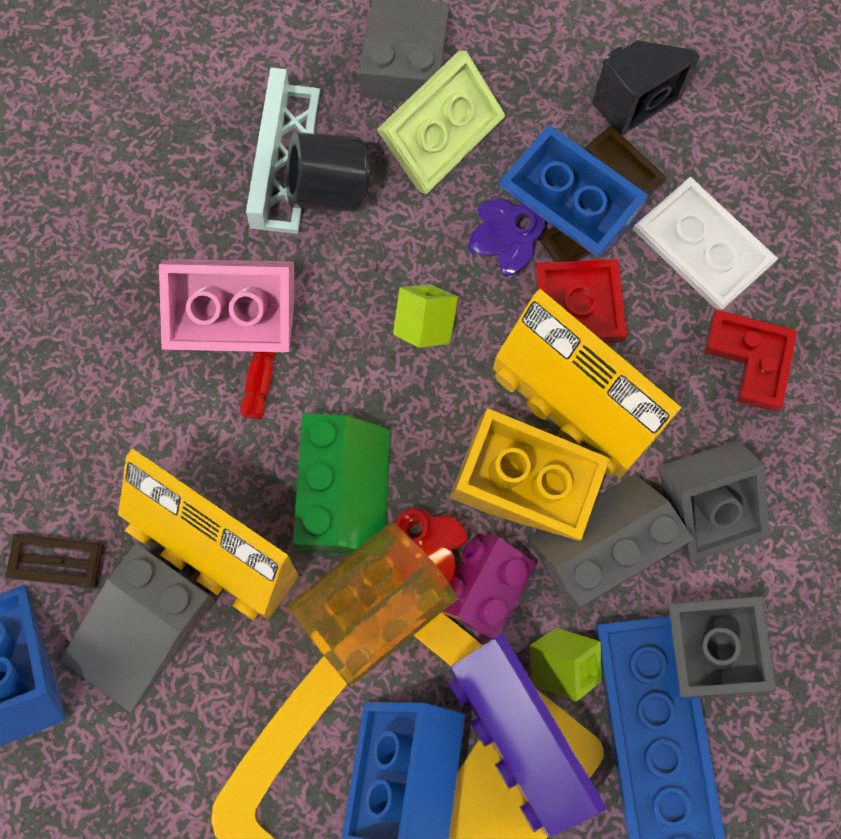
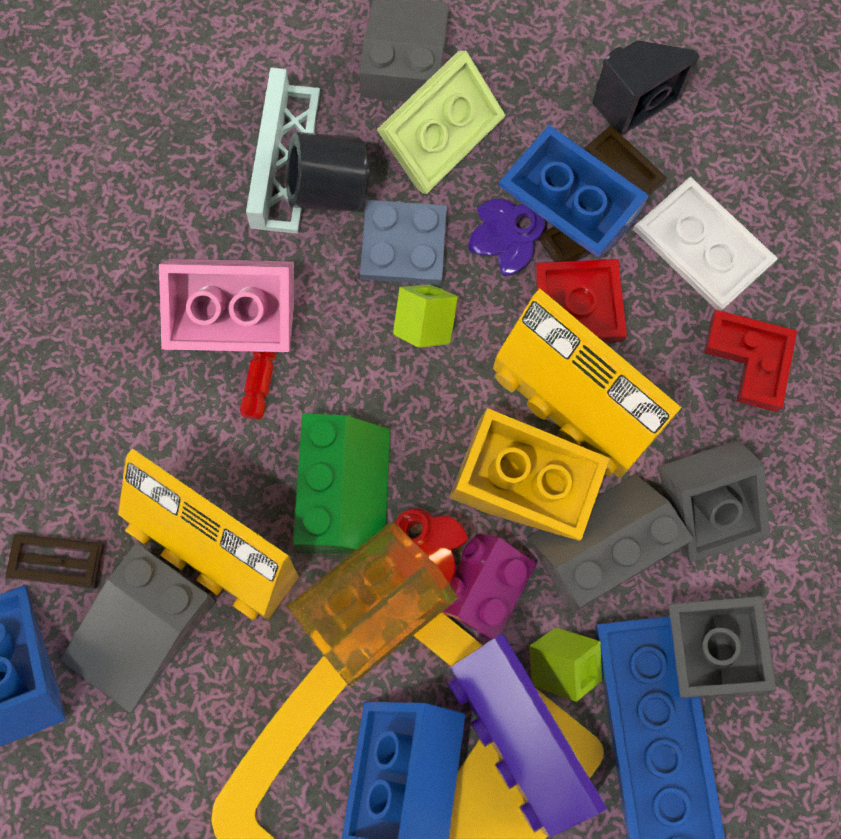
none -> sand blue plate [360,200,447,285]

